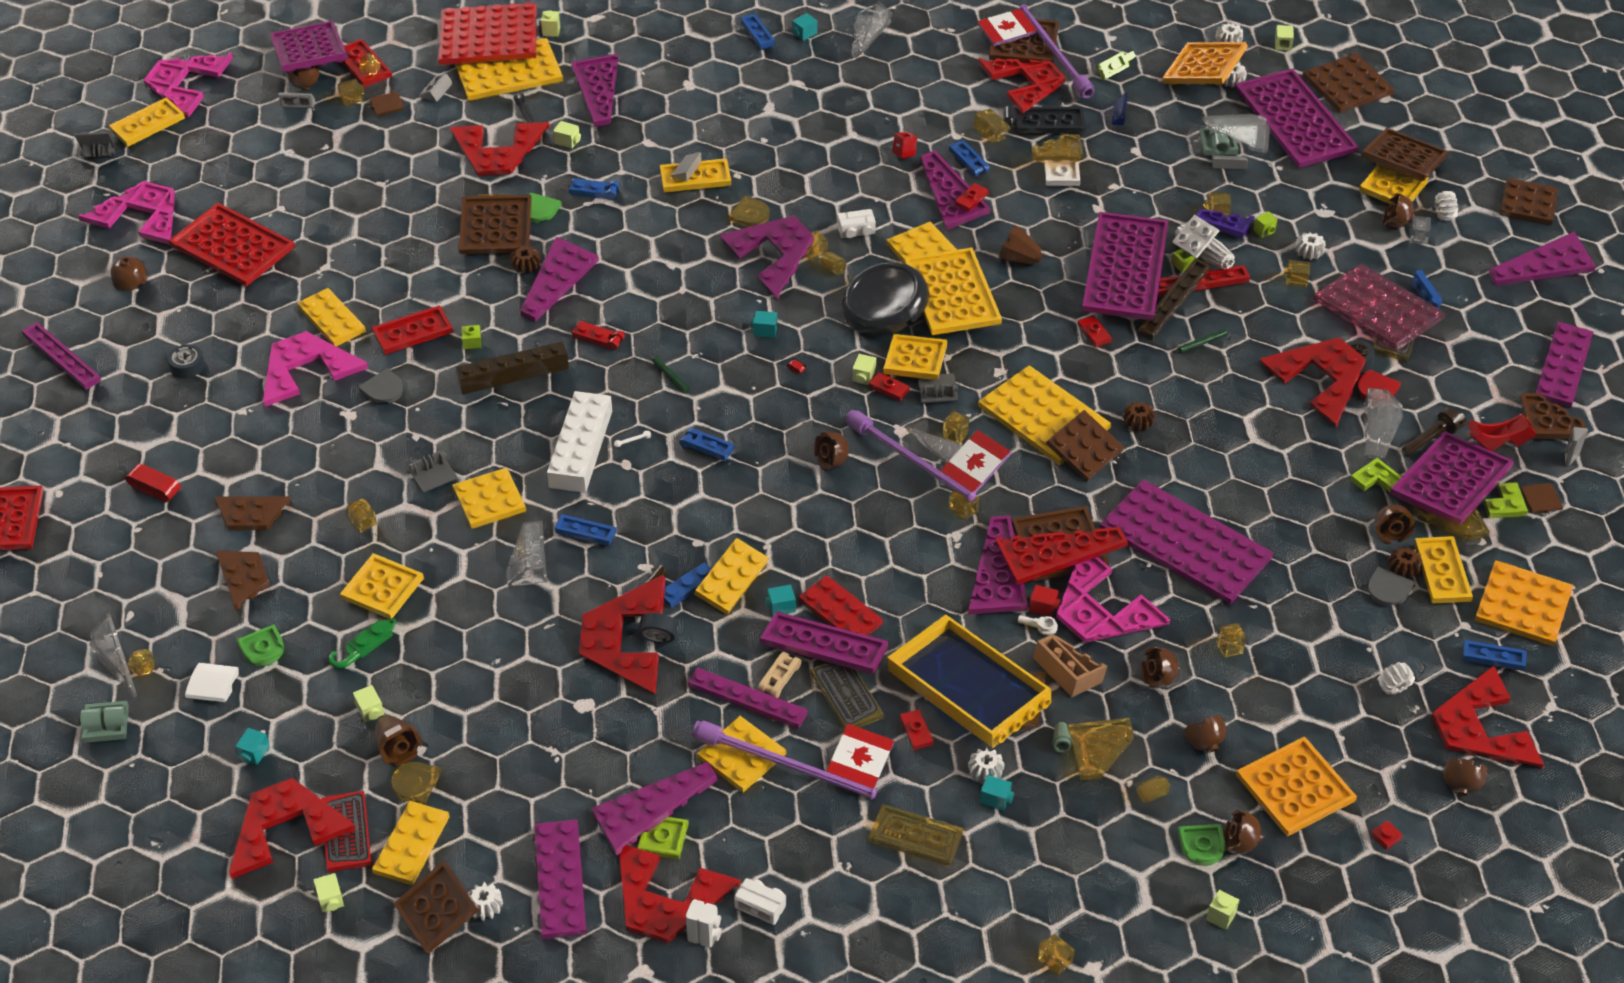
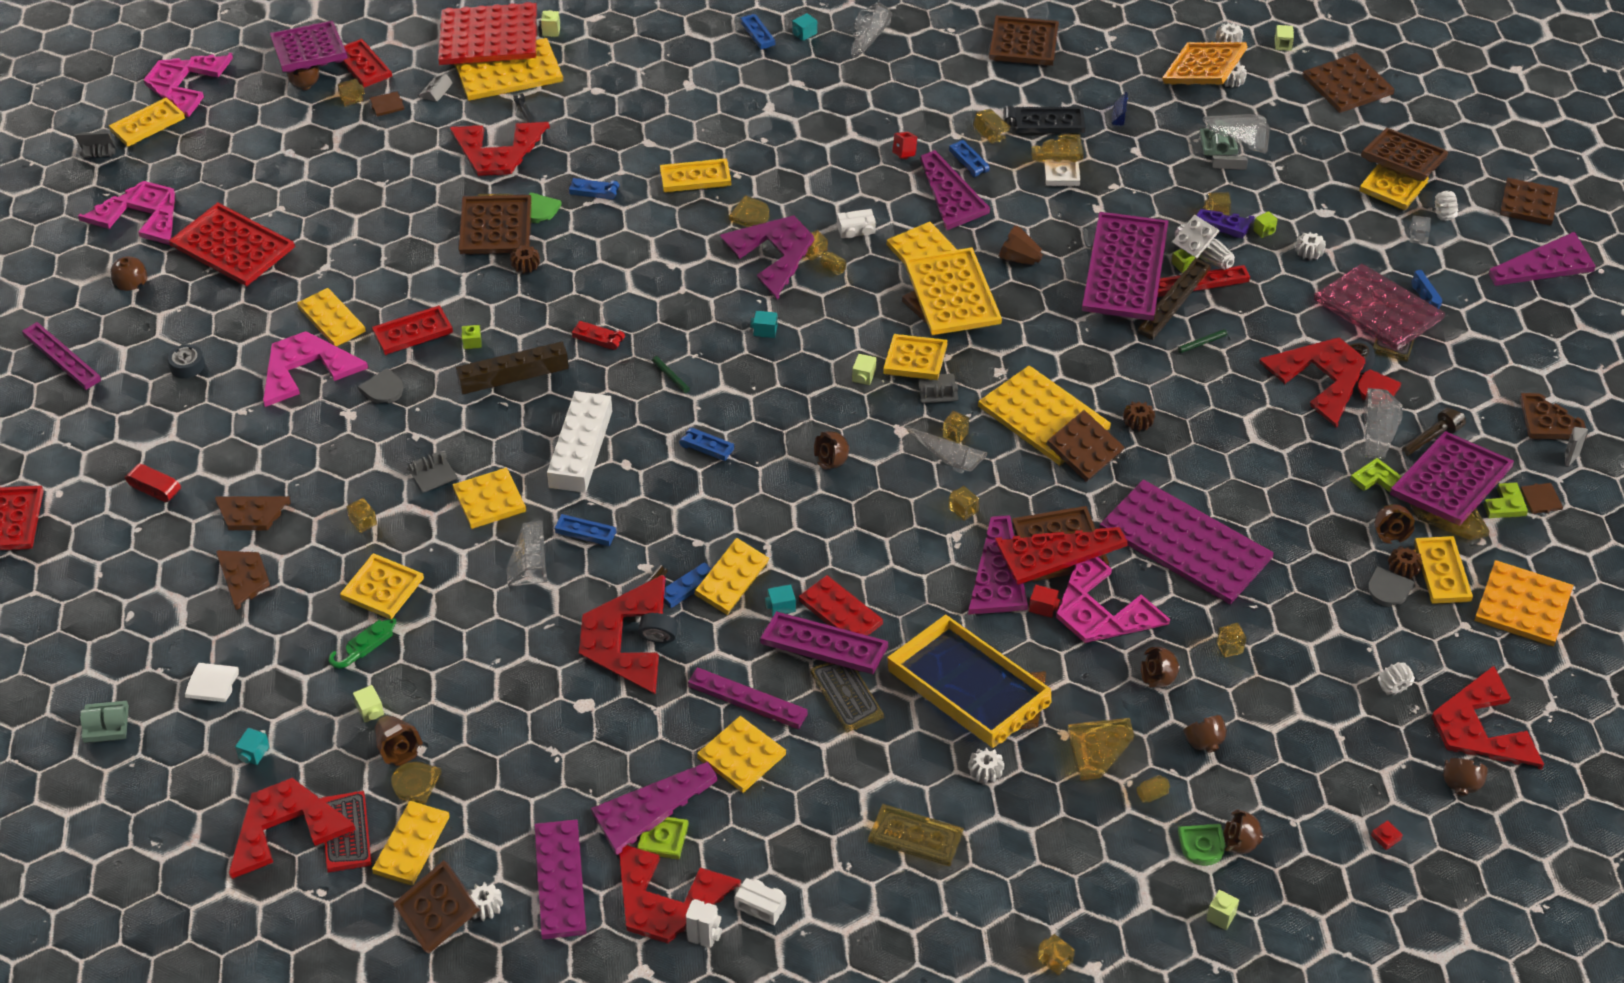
clear wedge [89,612,137,698] -> none
clear yellow cone [127,649,155,676] -> none
bright green tile [236,624,284,666] -> none
light grey slope [278,93,315,108] -> none
yellowish green brick [314,873,344,912] -> none
clear yellow cone [360,53,381,75] -> none
magenta wing [521,236,599,322] -> none
yellowish green brick [553,121,581,149] -> none
magenta wing [571,53,619,127] -> none
white hinge [614,431,651,447] -> none
light grey slope [671,152,702,182] -> none
flag [692,720,894,800] -> none
tan plate [758,652,802,698] -> none
red piece [786,357,807,375] -> none
black piece [842,262,929,335] -> none
flag [845,410,1012,502] -> none
red plate [869,372,910,401] -> none
red plate [900,709,934,750] -> none
red plate [955,183,989,212] -> none
flag [977,5,1094,99] -> none
red wing [978,58,1066,113] -> none
teal brick [980,775,1014,811] -> none
white plate [1018,615,1058,636] -> none
medium nougat wedge [1033,634,1107,697] -> none
sand green cone [1052,722,1073,753] -> none
red plate [1078,315,1112,347] -> none
hinge [1096,51,1136,80] -> none
magenta plate [1235,69,1359,168] -> none
light orange plate [1236,736,1357,837] -> none
clear yellow brick [1283,260,1310,287] -> none
reddish brown cylinder [1382,193,1415,229] -> none
blue plate [1462,640,1527,671] -> none
red arch [1467,413,1537,451] -> none
magenta plate [1536,322,1594,408] -> none

